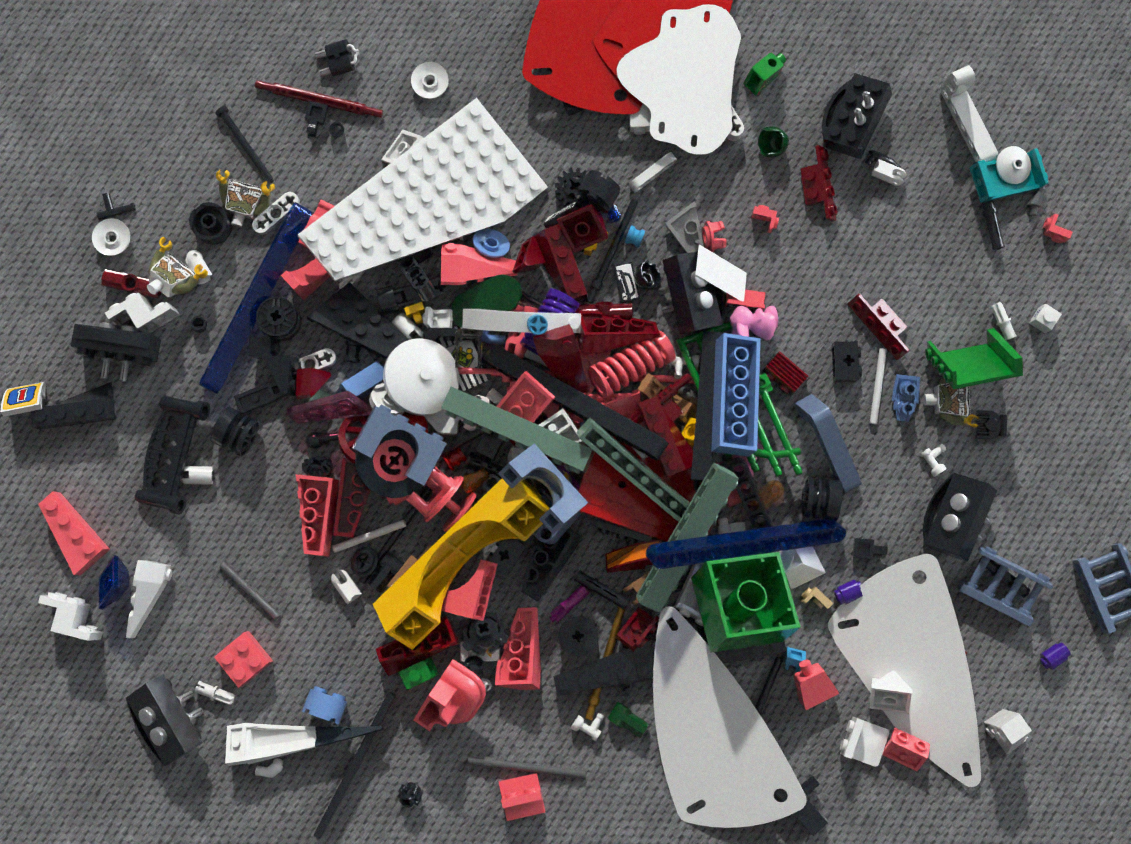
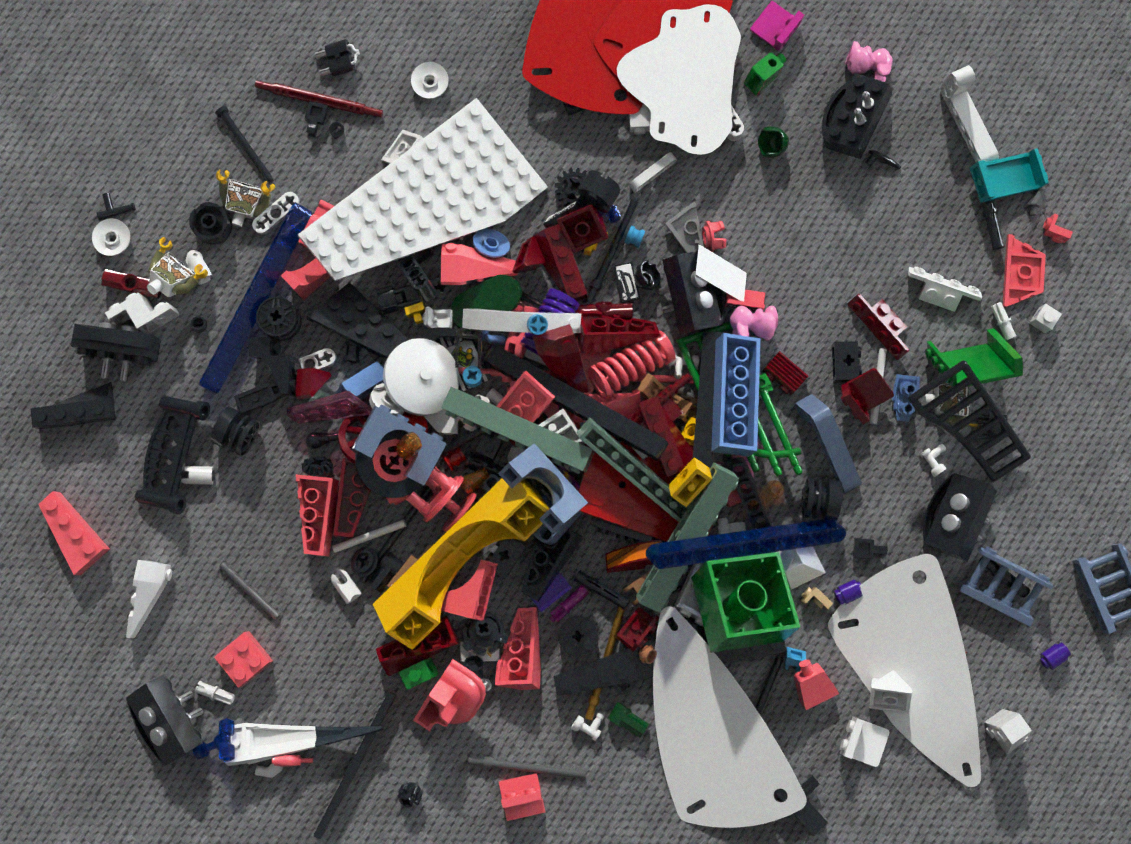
slope [1,382,46,417] -> none
white bracket [38,592,103,641] -> none
clear blue slope [98,555,129,609] -> none
medium blue brick [302,686,347,724] -> none
white piece [392,313,424,340] -> none
coral bracket [751,205,779,233] -> none
dark red bracket [800,145,838,221] -> none
white piece [871,159,906,186] -> none
coral bracket [882,728,930,771] -> none
white dish [996,146,1031,184] -> none
none -> clear blue bar [193,719,235,762]
none -> coral hand [272,755,313,767]
none -> clear orange plate [396,432,422,460]
none -> dark azure wheel [463,366,483,388]
none -> dark purple panel [530,573,572,612]
none -> nougat plate [639,645,657,664]
none -> yellow brick [669,457,712,507]
none -> dark pink bracket [750,1,804,51]
none -> dark red bracket [841,368,894,425]
none -> bright pink animal [845,41,893,82]
none -> white bracket [908,267,982,312]
none -> black bar [908,360,1031,482]
none -> coral wing [1003,234,1046,307]

